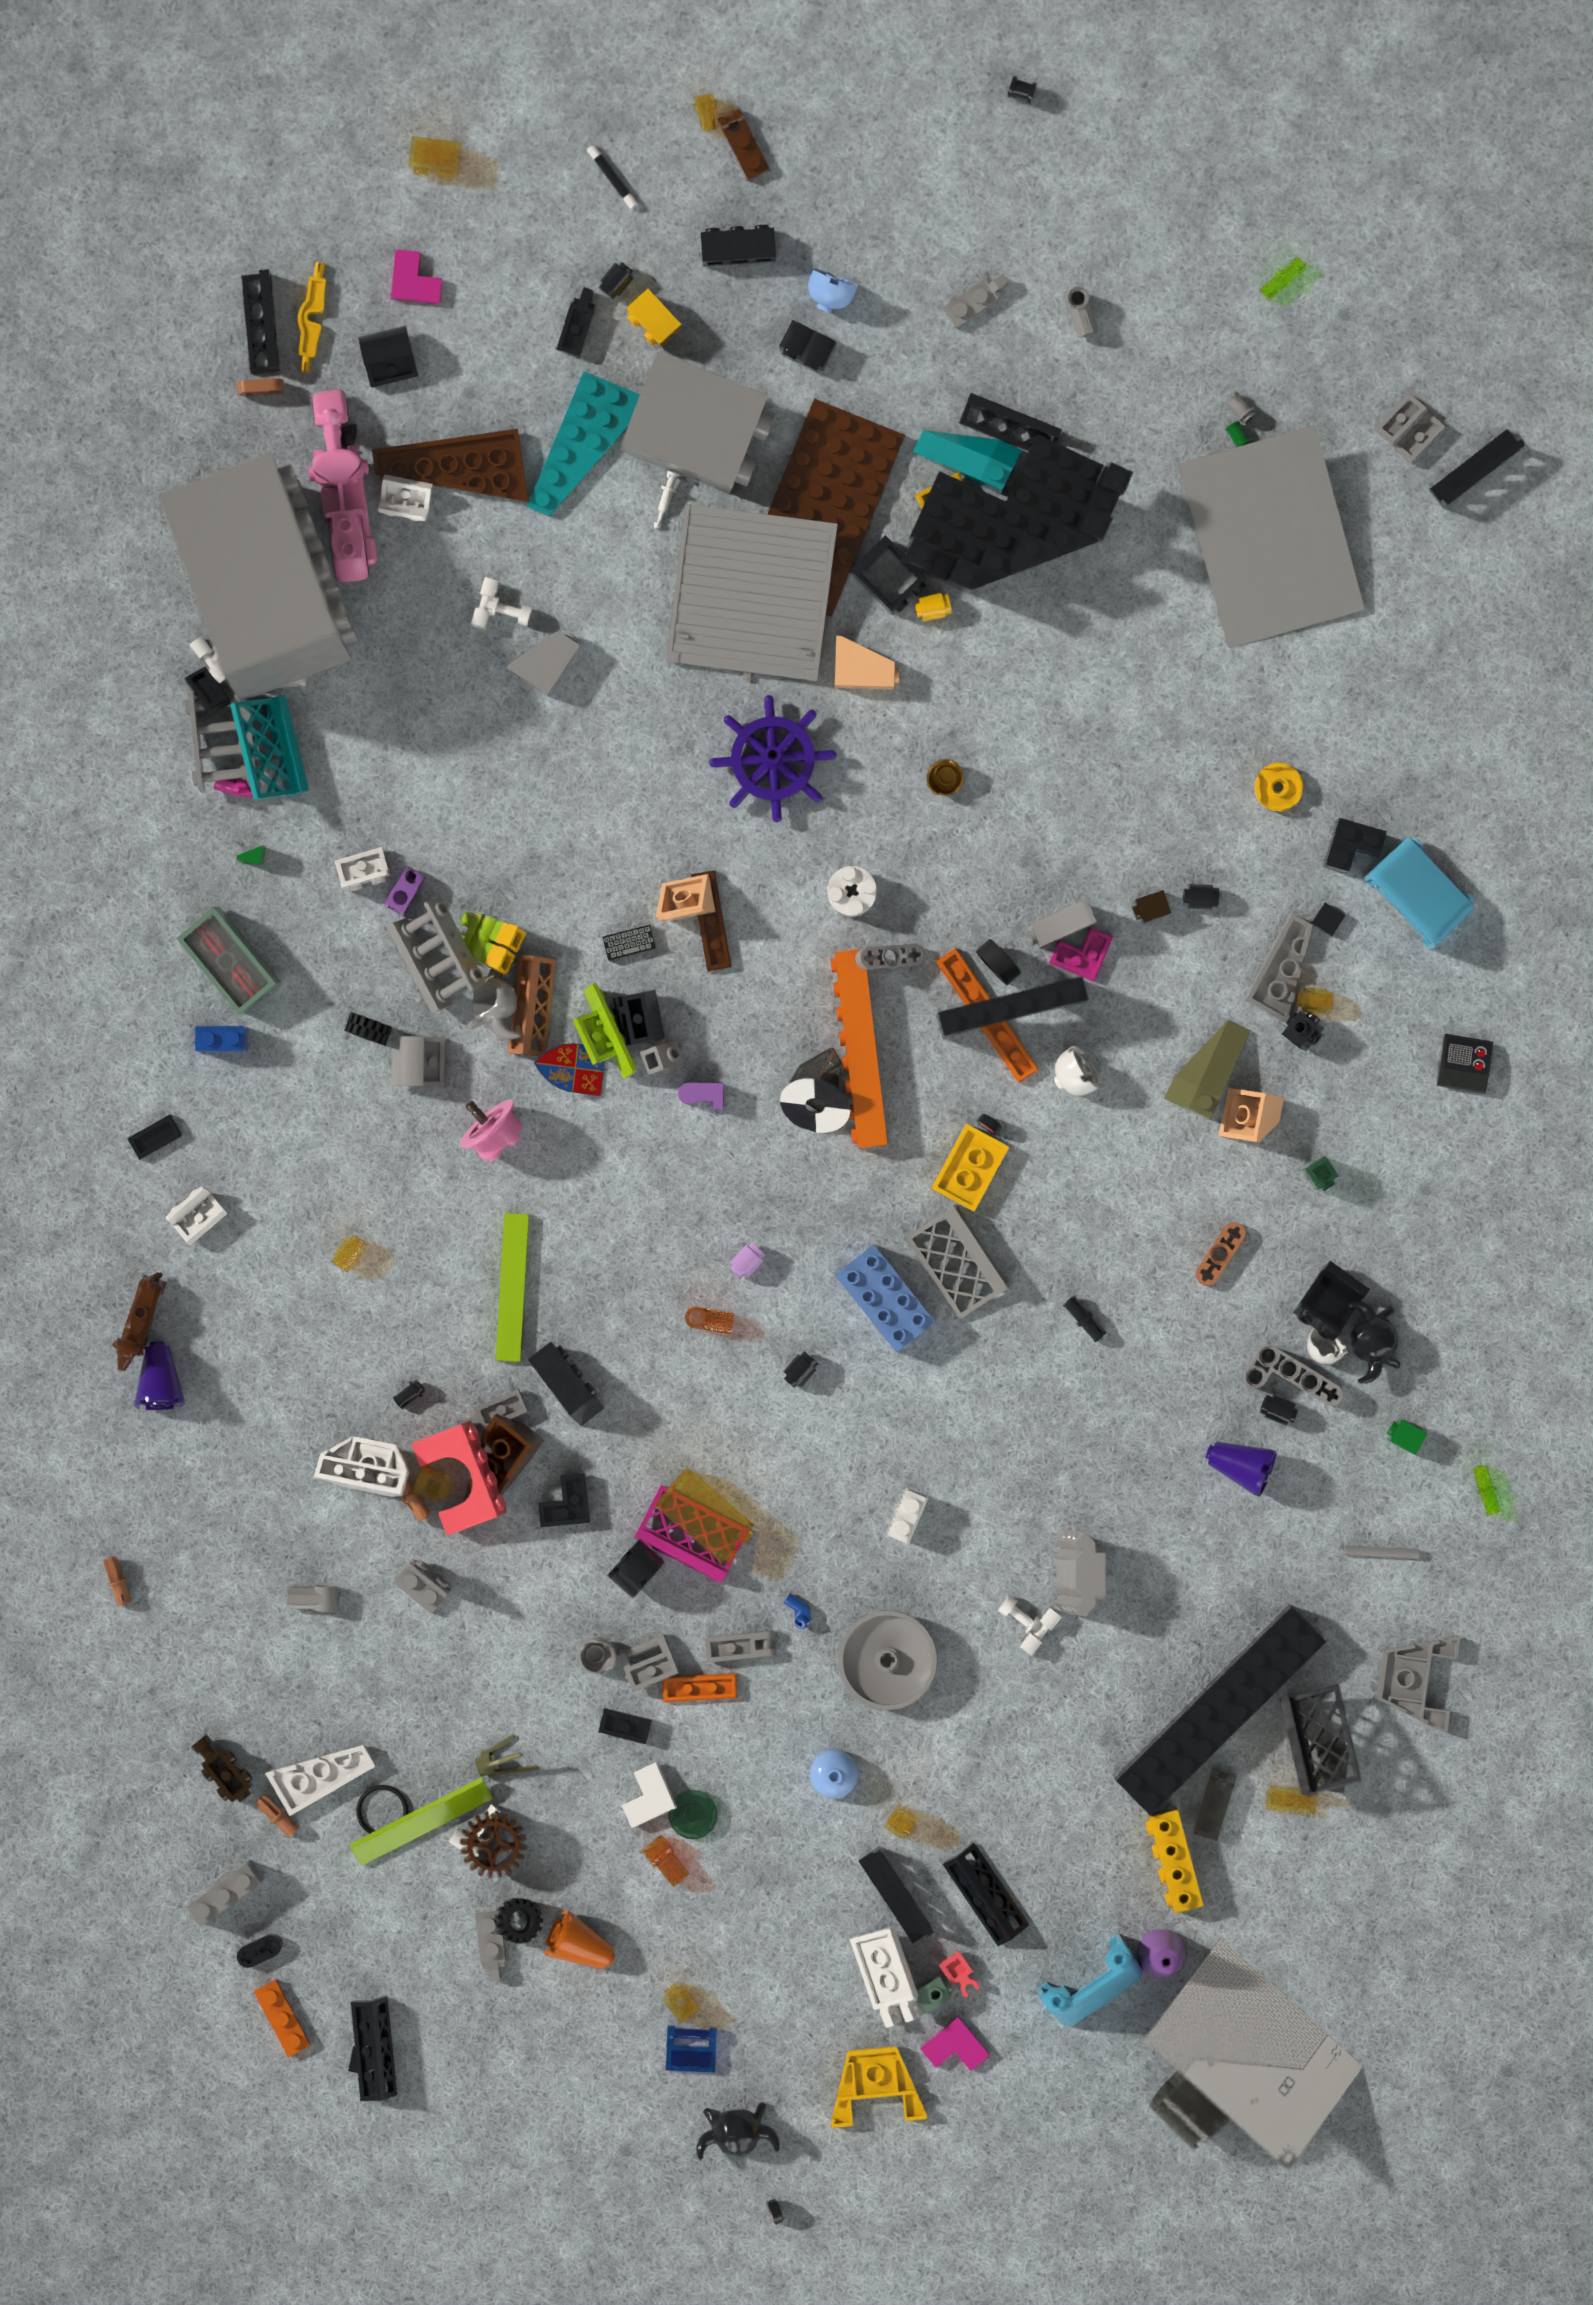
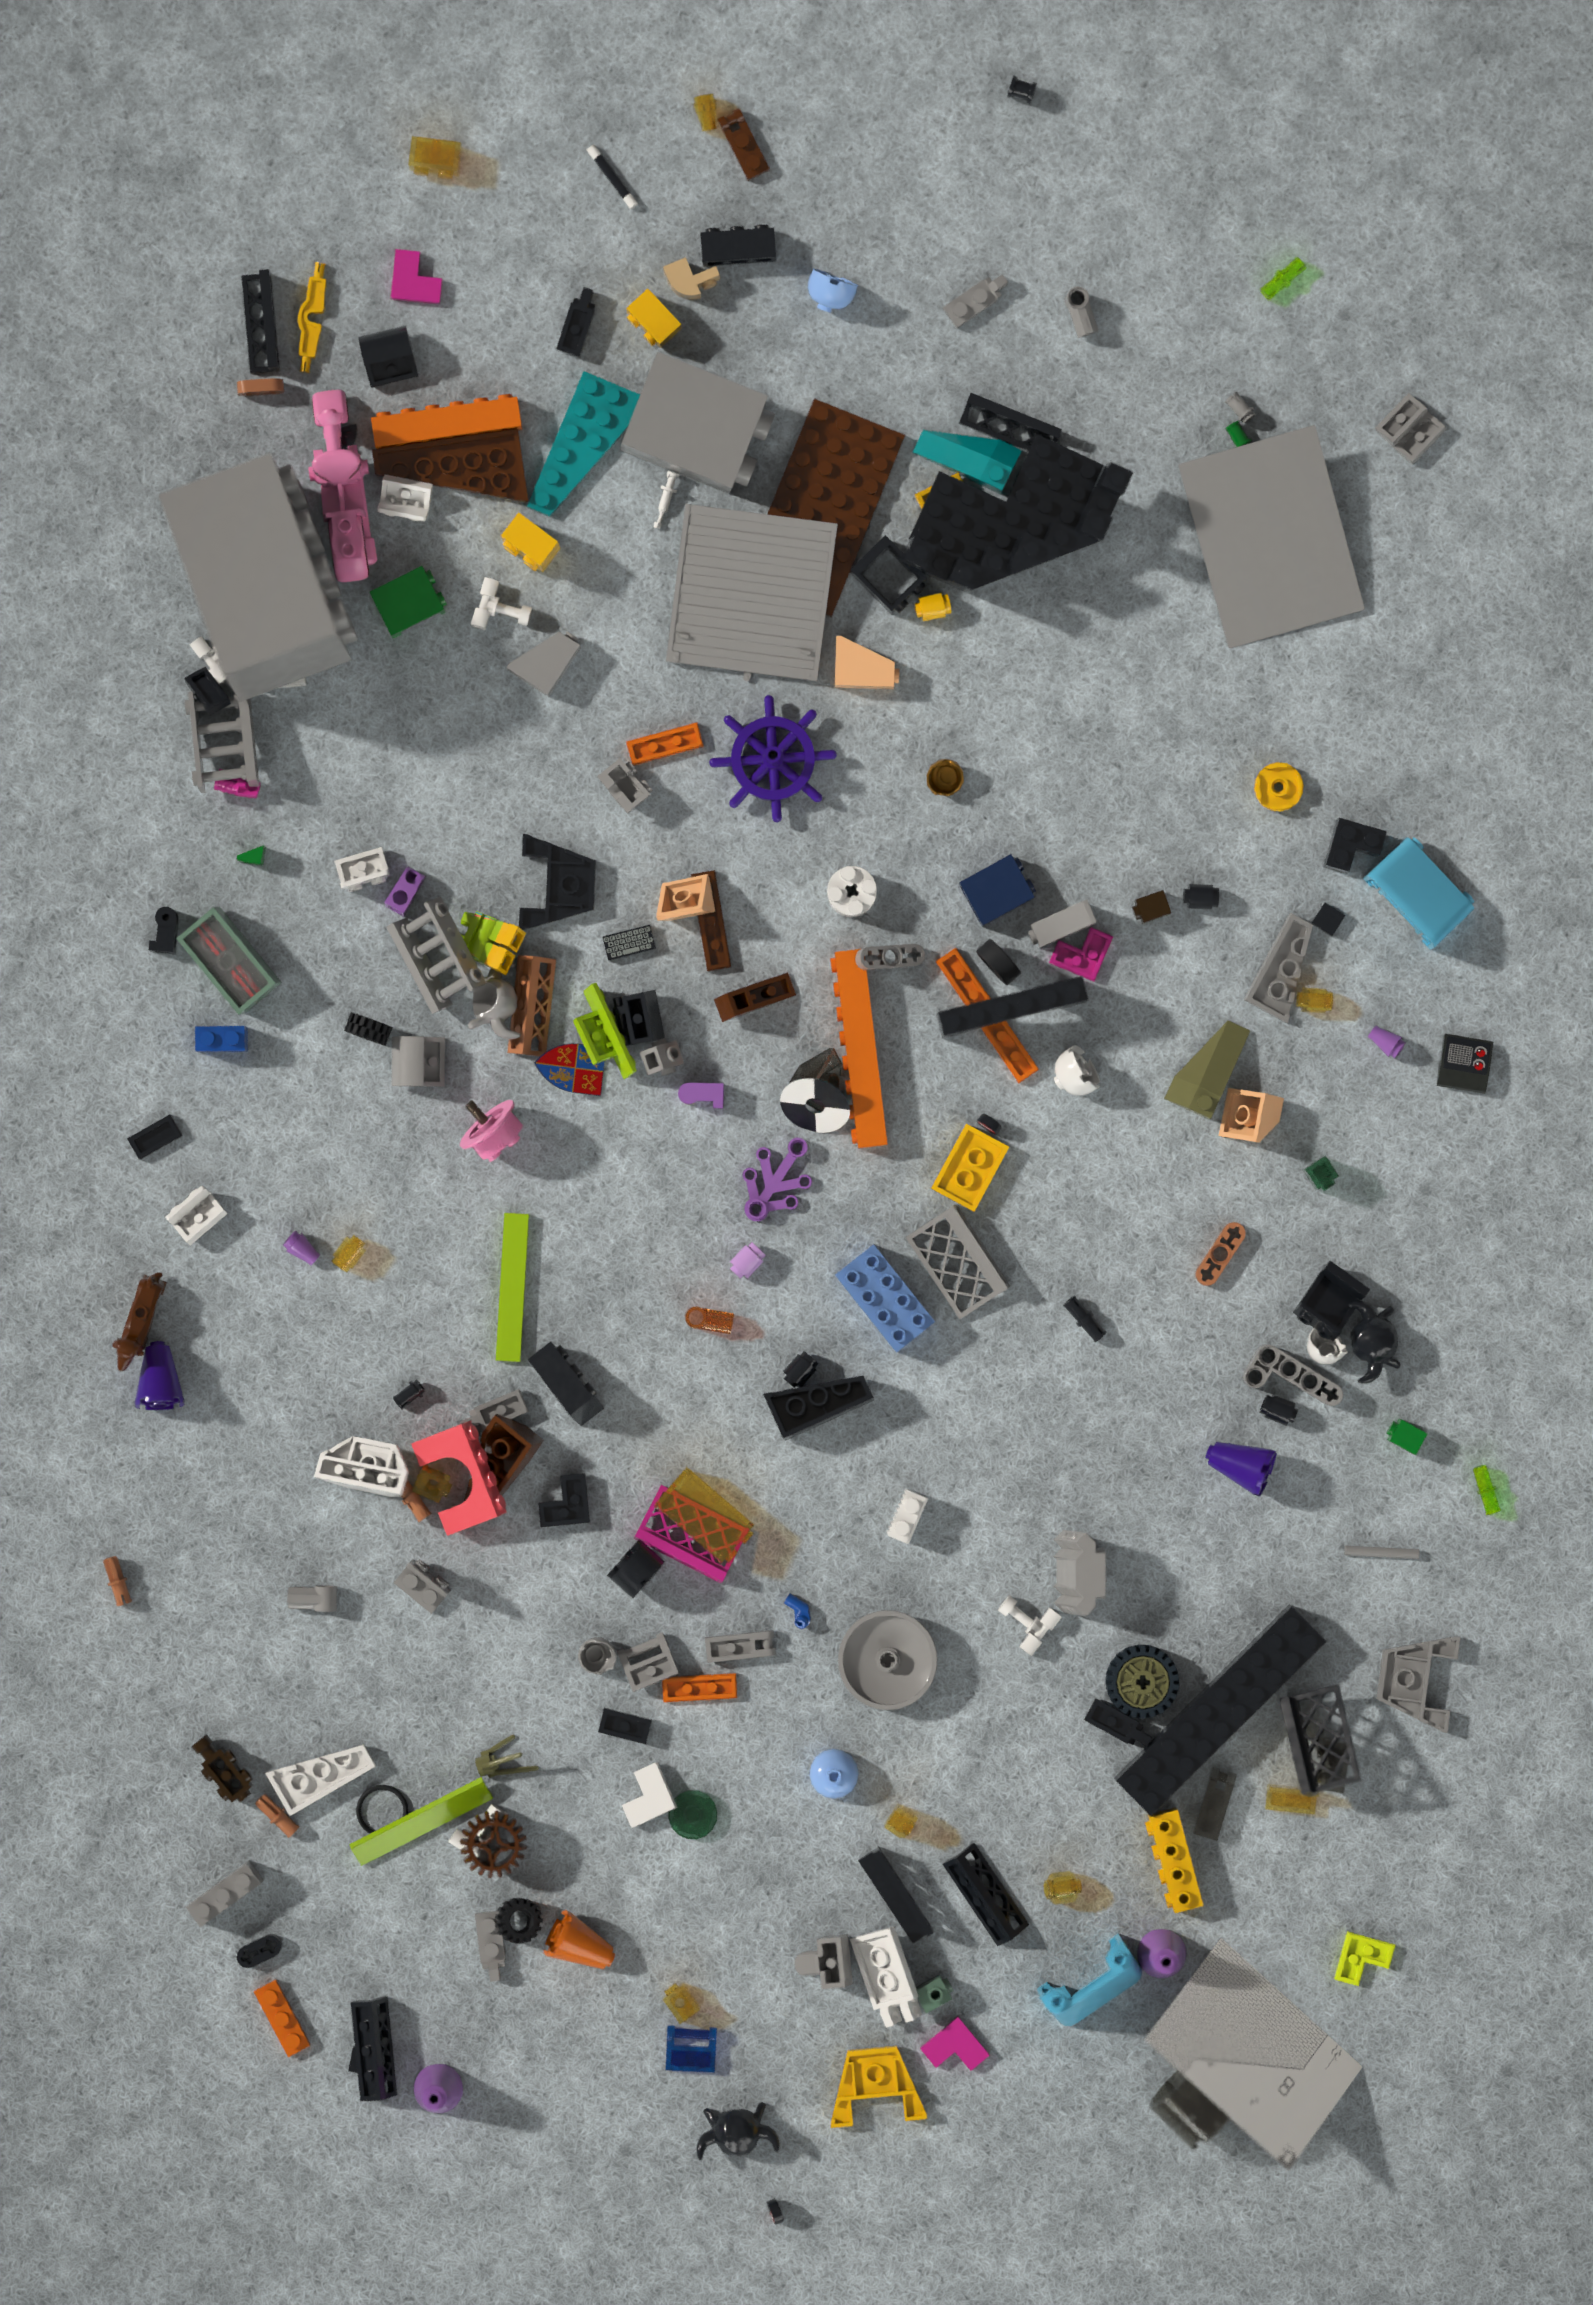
teal fence [230,695,309,800] -> none
black brick [598,262,634,300] -> none
clear orange piece [642,1835,690,1887] -> none
black brick [779,320,837,372] -> none
coral plate [939,1950,979,1997] -> none
black brick [1282,1011,1324,1051] -> none
black fence [1429,429,1525,509] -> none
none -> black leg [148,907,179,954]
none -> medium lavender cone [283,1230,320,1266]
none -> green panel [369,566,447,639]
none -> orange brick [371,394,523,449]
none -> medium lavender cone [414,2064,463,2114]
none -> yellow brick [501,512,560,572]
none -> black wing [519,834,596,930]
none -> light grey cylinder [597,758,653,814]
none -> orange tile [626,722,704,766]
none -> tan brick [663,257,720,300]
none -> reddish brown slope [714,972,796,1022]
none -> medium lavender plant [742,1138,812,1221]
none -> black wedge [763,1375,875,1441]
none -> light grey brick [794,1934,853,1989]
none -> dark blue brick [959,854,1036,927]
none -> clear yellow head [1044,1871,1082,1905]
none -> black hinge [1084,1698,1152,1746]
none -> wheel [1106,1644,1179,1719]
none -> neon yellow tile [1334,1931,1395,1986]
none -> medium lavender cone [1368,1025,1406,1059]

